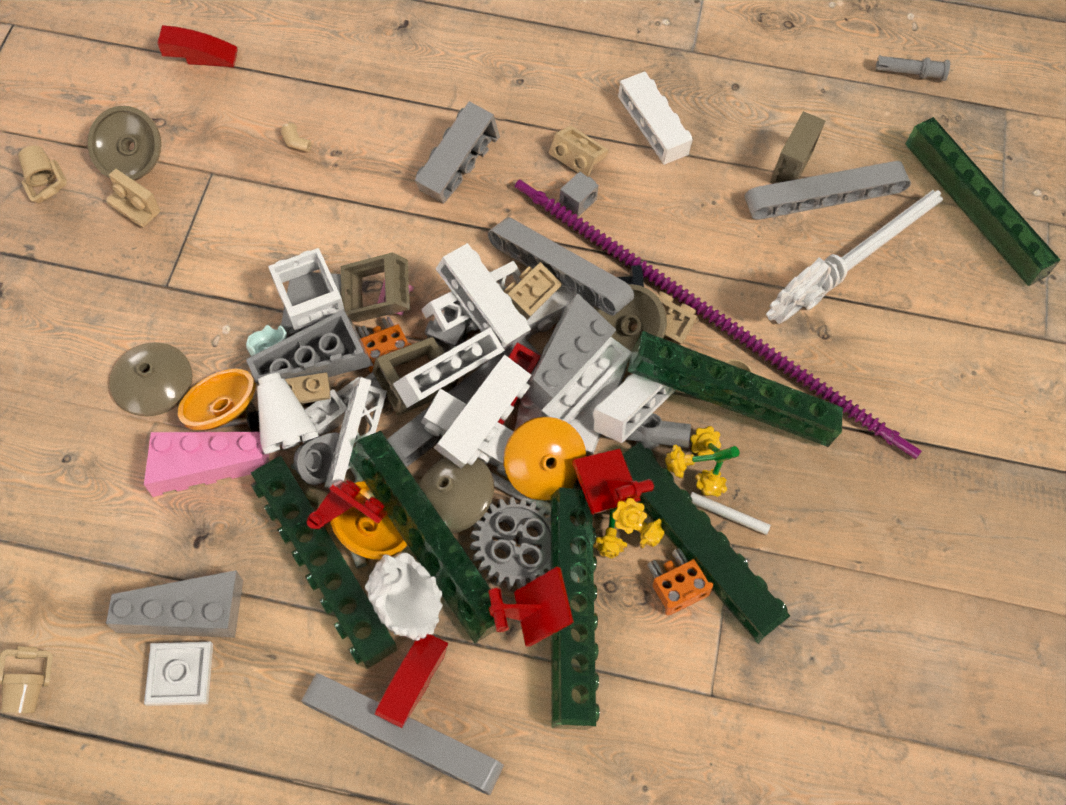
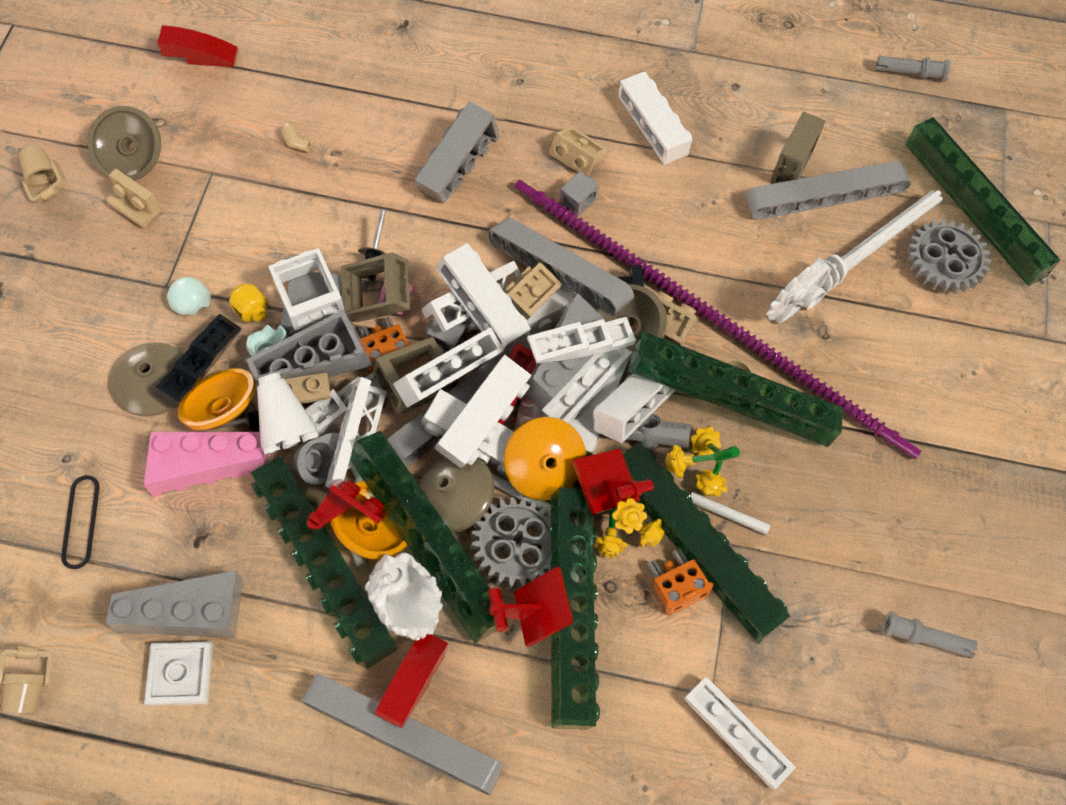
none -> black piece [61,475,100,569]
none -> black slope [153,314,242,408]
none -> light aqua hair [166,277,211,315]
none -> yellow head [229,284,269,323]
none -> piece [358,209,386,281]
none -> white slope [527,317,636,363]
none -> white plate [684,677,796,791]
none -> light grey pin [883,611,977,659]
none -> light grey gear [906,219,992,294]

